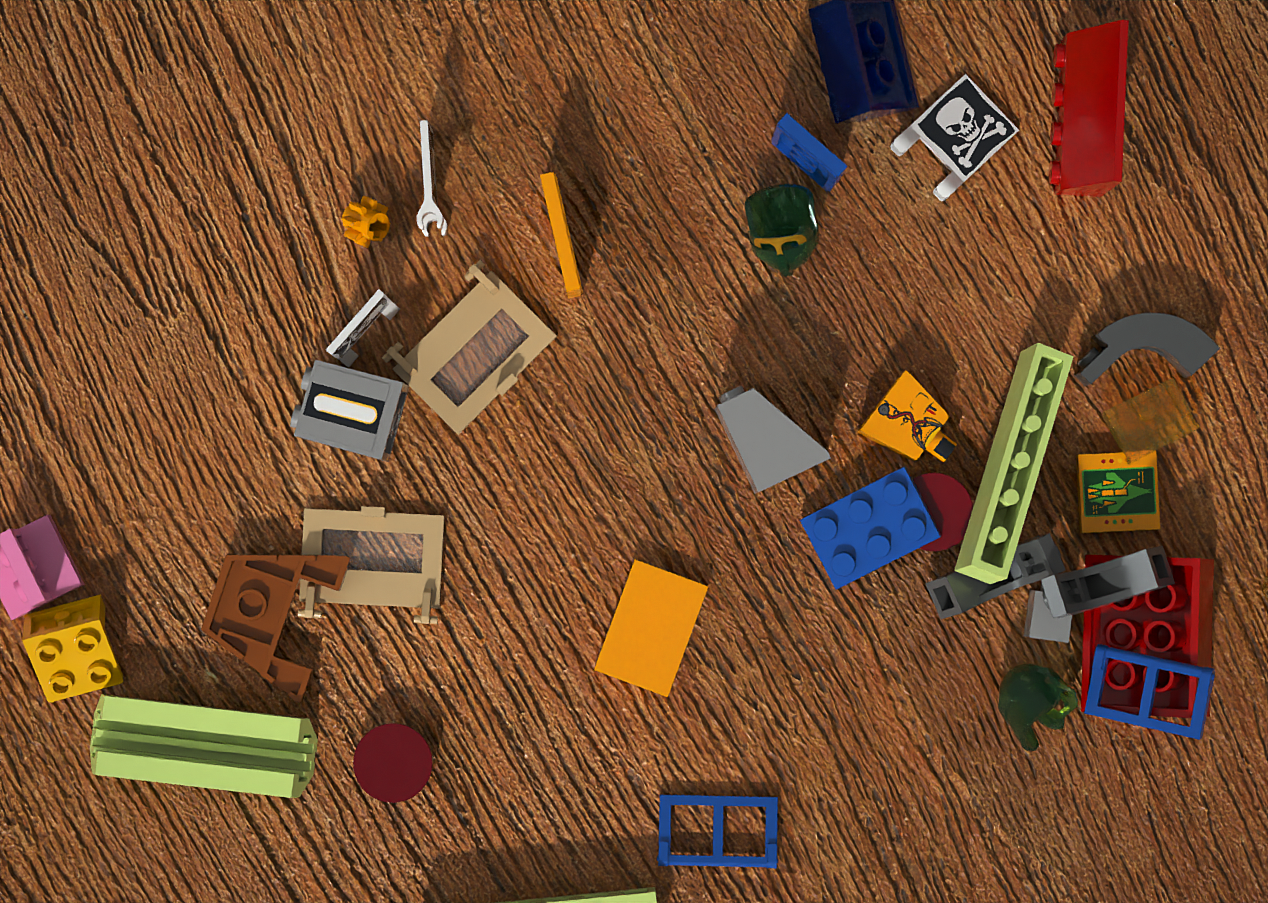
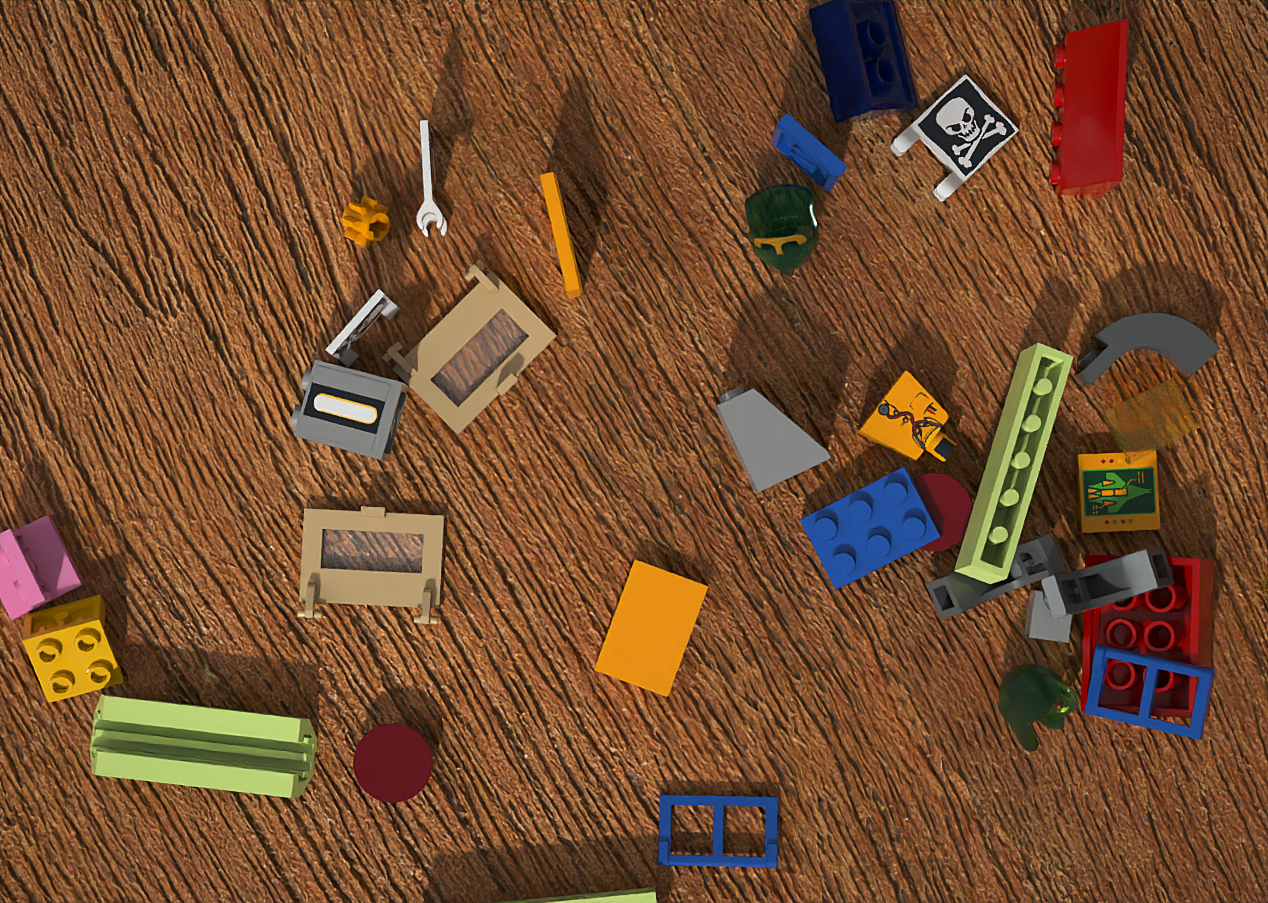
dark orange wing [201,554,352,703] -> none

